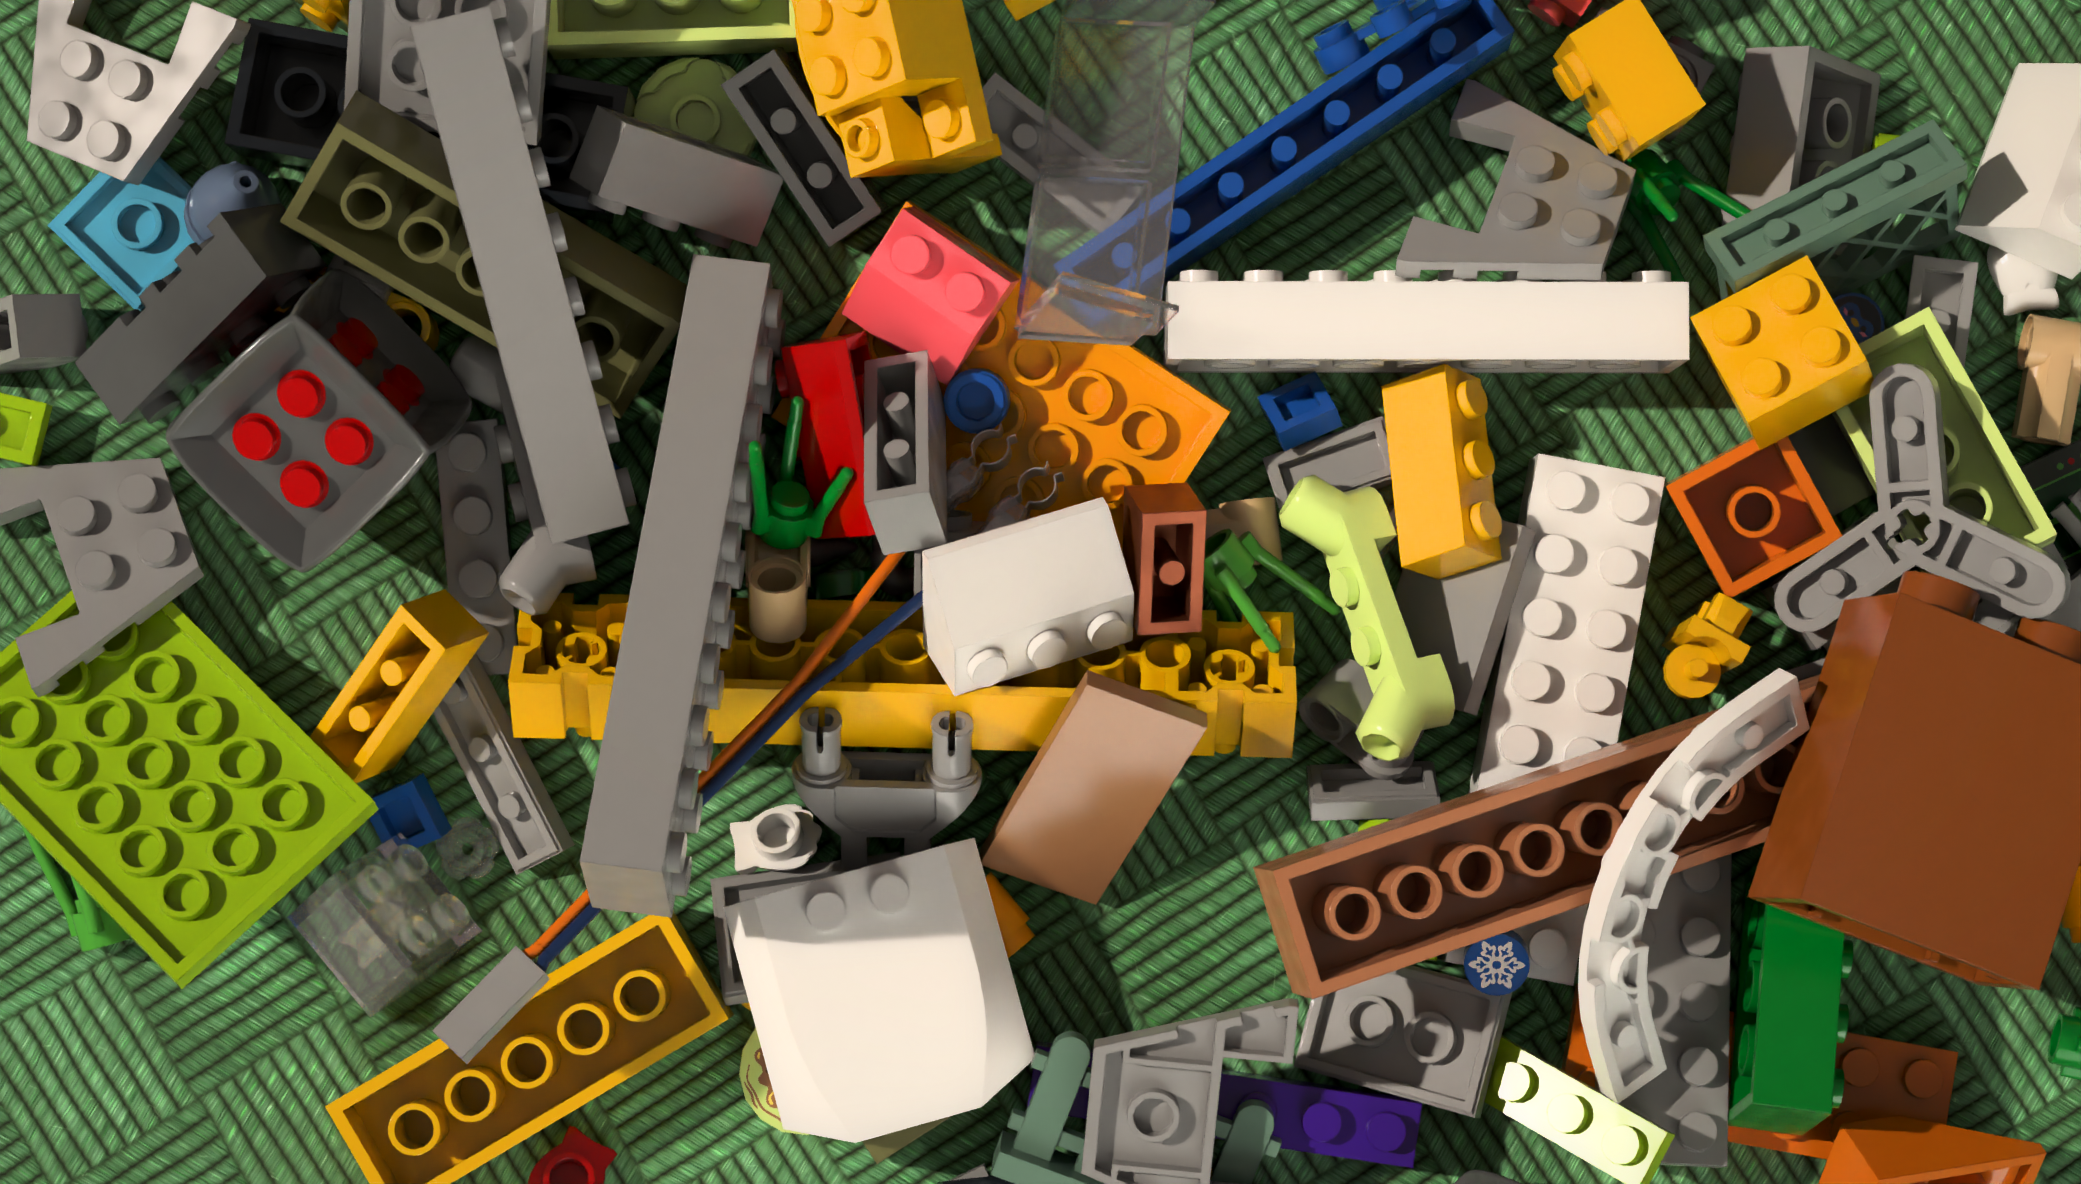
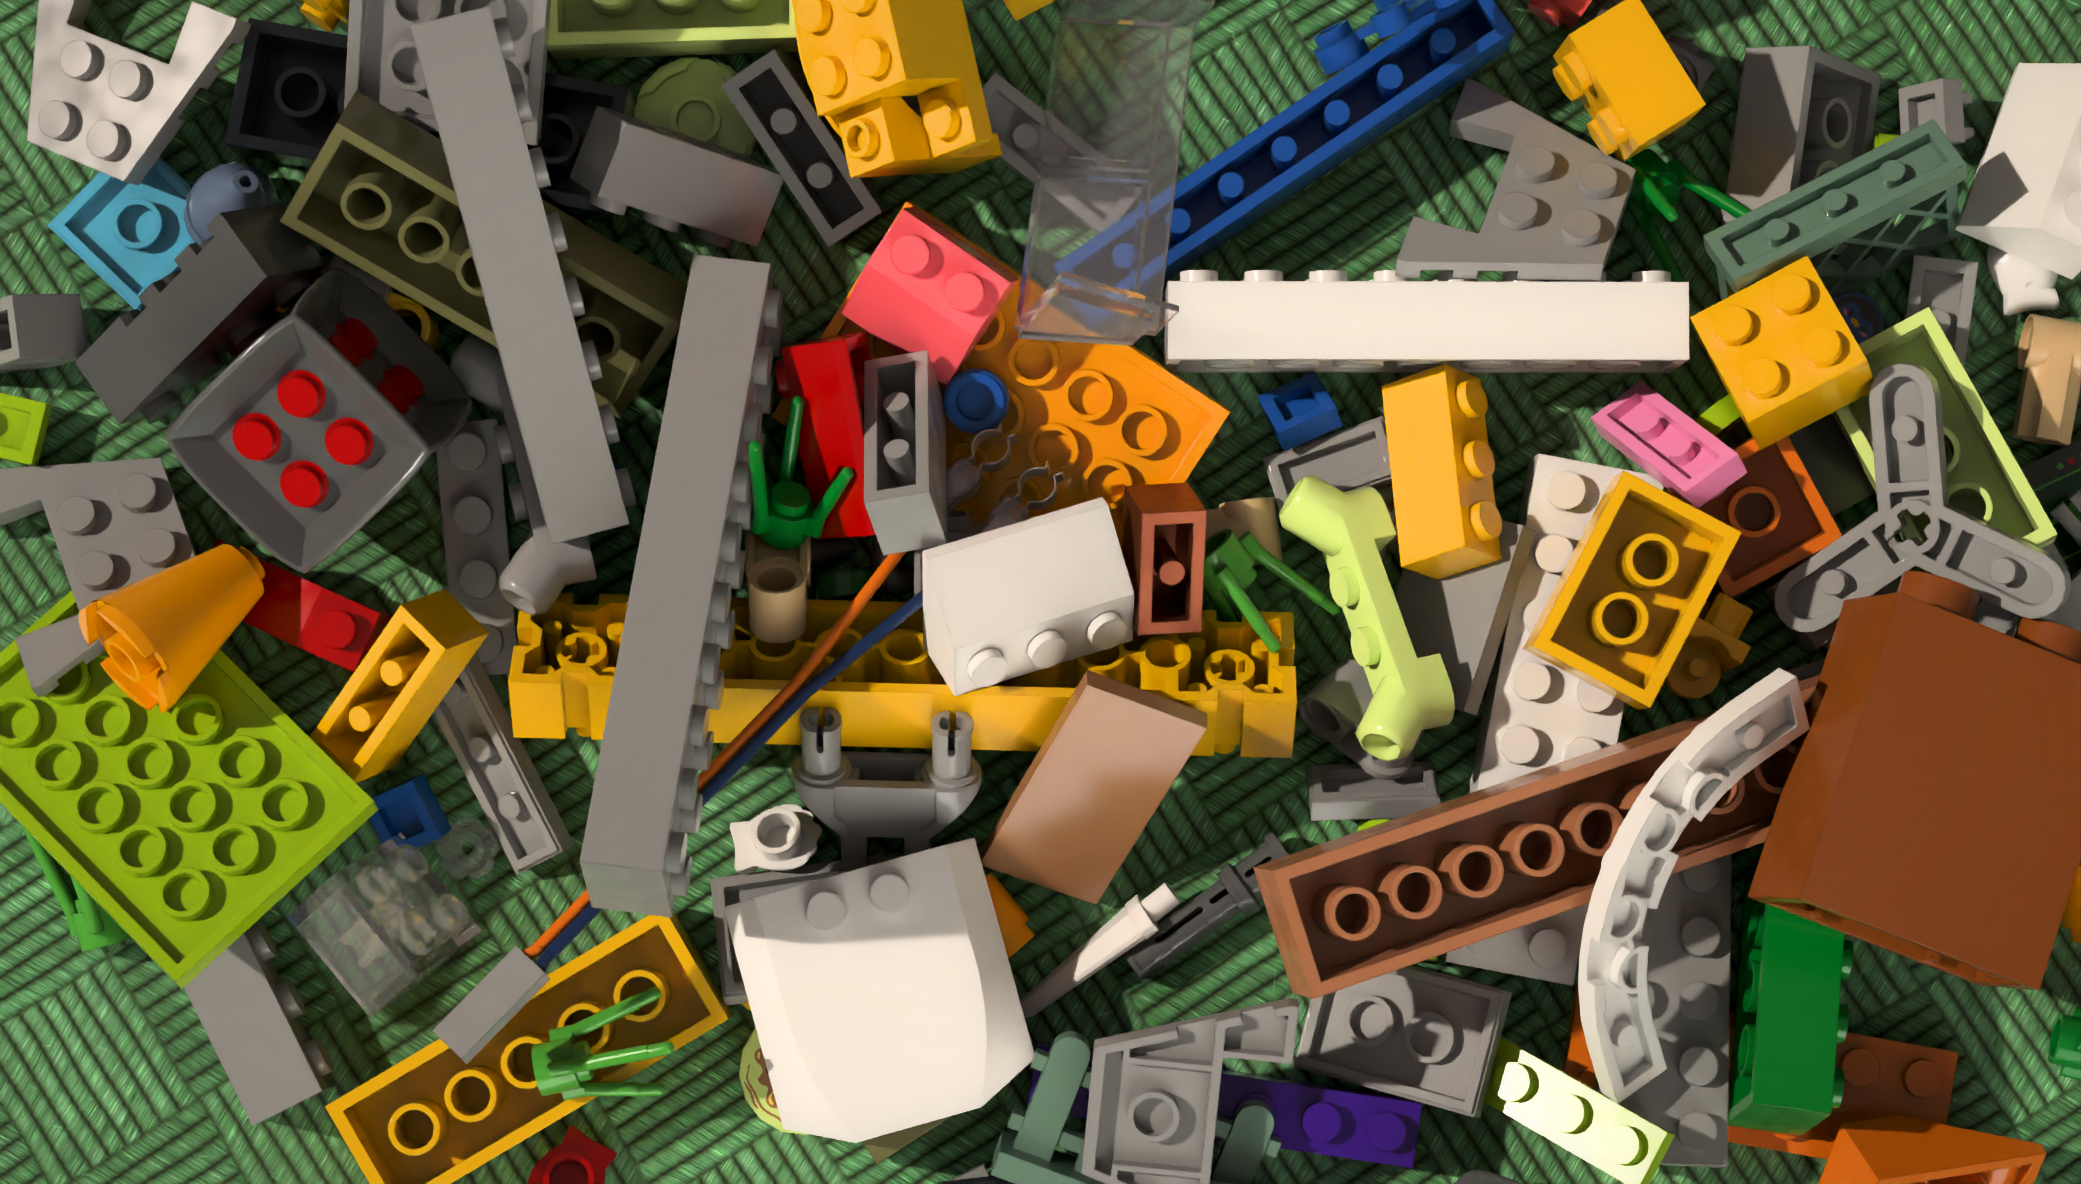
blue tile [1464,930,1530,996] -> none
none -> light orange cone [79,544,265,713]
none -> light grey brick [184,922,334,1126]
none -> red slope [213,539,392,672]
none -> bright green plant [531,987,675,1101]
none -> white bar [1020,882,1181,1018]
none -> dark grey pin [1123,831,1289,983]
none -> yellow brick [1523,471,1742,710]
none -> bright pink plate [1590,381,1748,509]
none -> lime tile [1695,394,1743,439]
none -> light grey tile [1898,78,1974,145]

